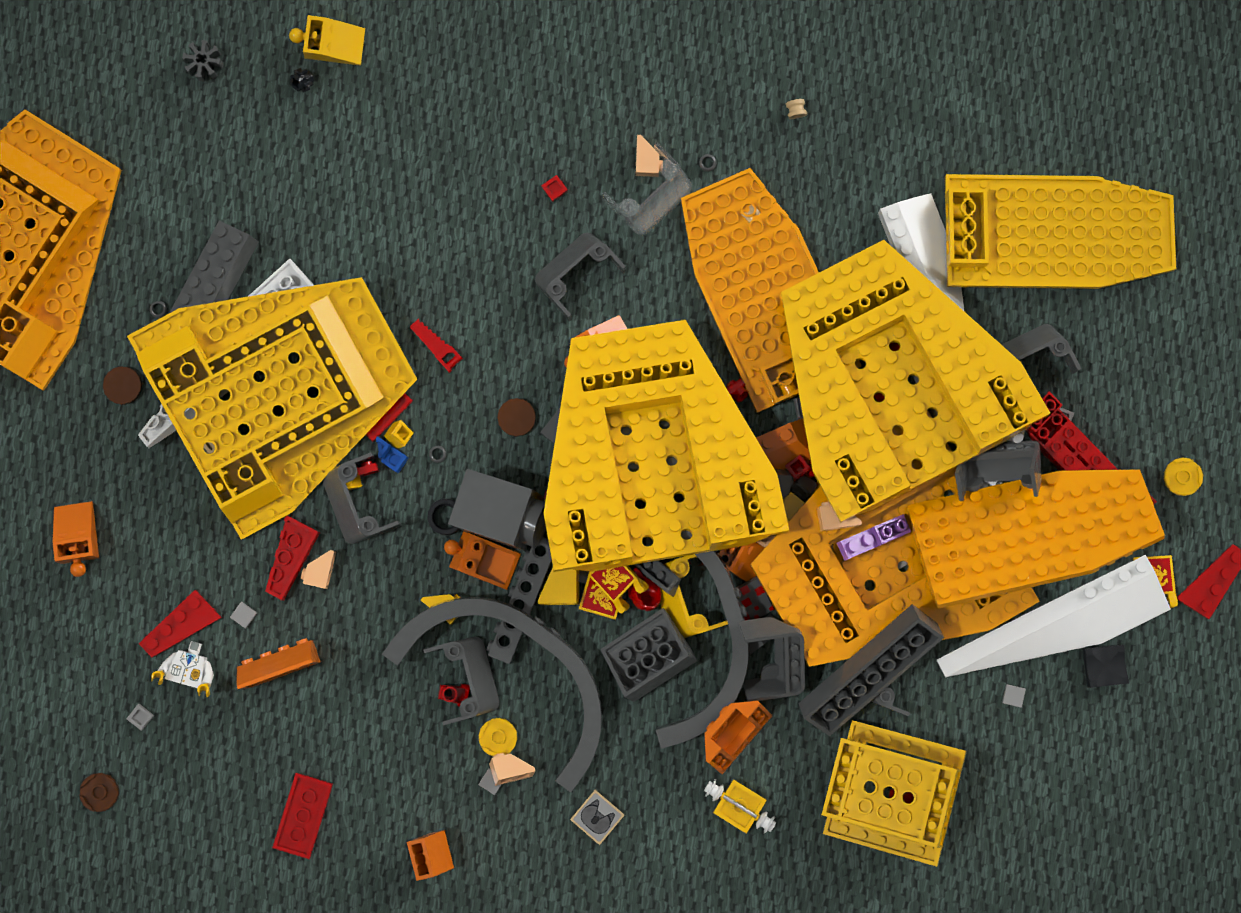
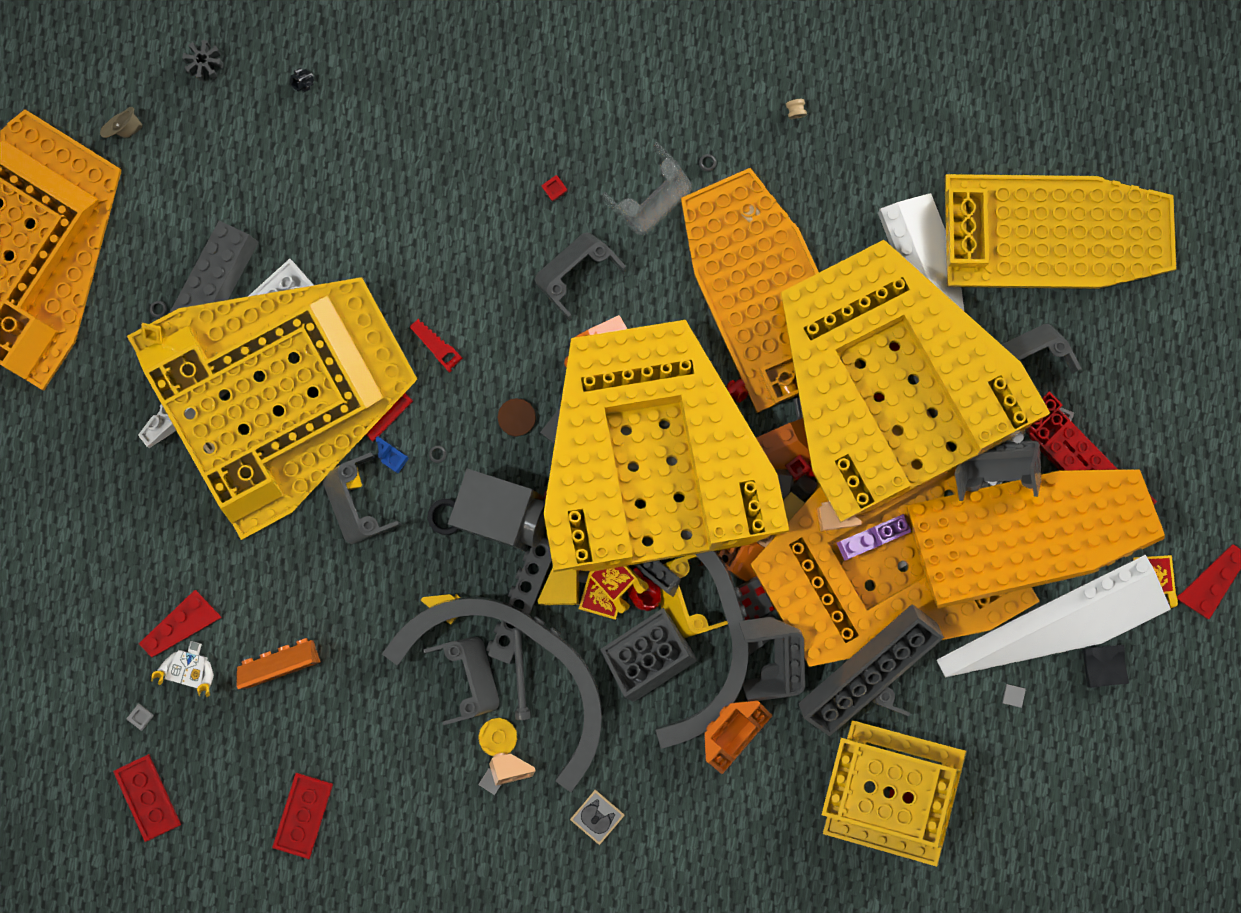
orange slope [53,501,99,577] -> none
reddish brown tile [79,773,119,812] -> none
reddish brown tile [103,366,142,405] -> none
light grey tile [230,602,257,629] -> none
red wing [265,515,320,601] -> none
yellow slope [289,15,365,65] -> none
light nougat slope [301,550,336,589] -> none
red plate [357,461,379,477] -> none
yellow slope [384,420,413,449] -> none
orange brick [407,830,454,881] -> none
red plate [438,683,470,707] -> none
orange slope [444,531,521,590] -> none
light nougat slope [636,135,663,177] -> none
yellow plate [704,779,776,834] -> none
yellow tile [1164,458,1203,496] -> none
none -> dark tan piece [100,107,142,138]
none -> red tile [113,754,181,842]
none -> yellow slope [141,323,162,344]
none -> dark grey piece [513,627,531,720]

